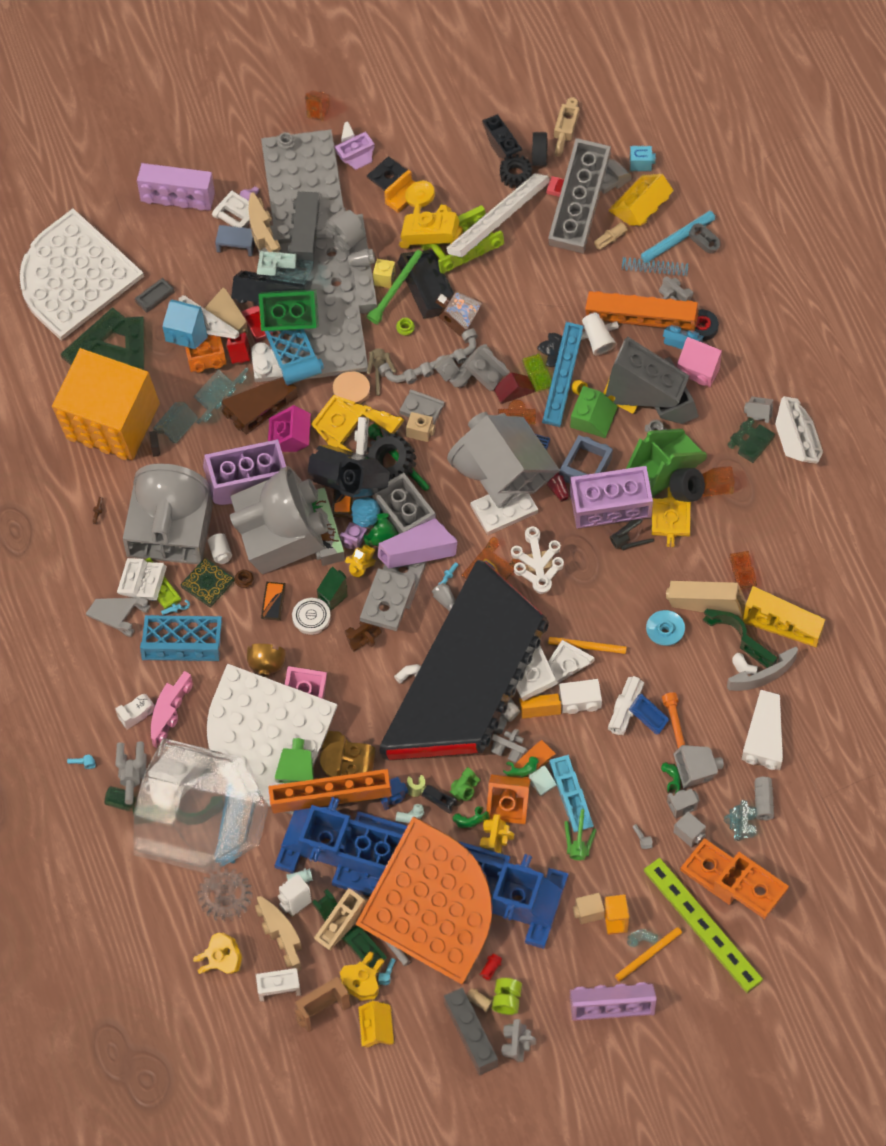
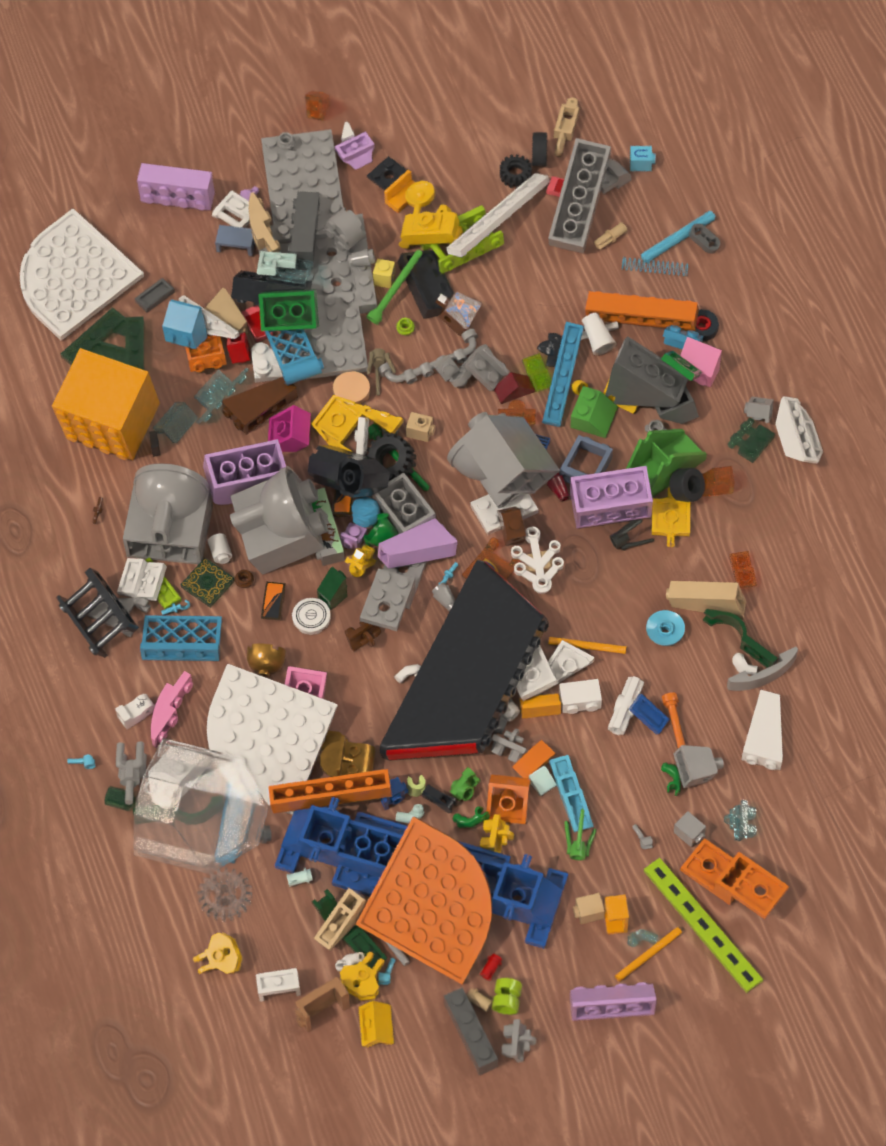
tan slope [255,896,302,972] -> none
bright green torso [275,738,314,783] -> none
white brick [278,874,312,916] -> none
light grey plate [400,389,444,425] -> none
black slope [482,114,522,158] -> none
green piece [503,756,539,777] -> none
yellow slope [608,174,674,226] -> none
light grey hips [659,276,693,301] -> none
light grey brick [667,789,700,819] -> none
yellow wedge [743,586,825,647] -> none
light grey axle [754,777,774,821] -> none
none -> black fence [56,568,139,658]
none -> dark grey plate [256,824,271,844]
none -> white arm [336,952,365,971]
none -> reddish brown torso [497,506,526,546]
none -> green tile [661,351,702,381]

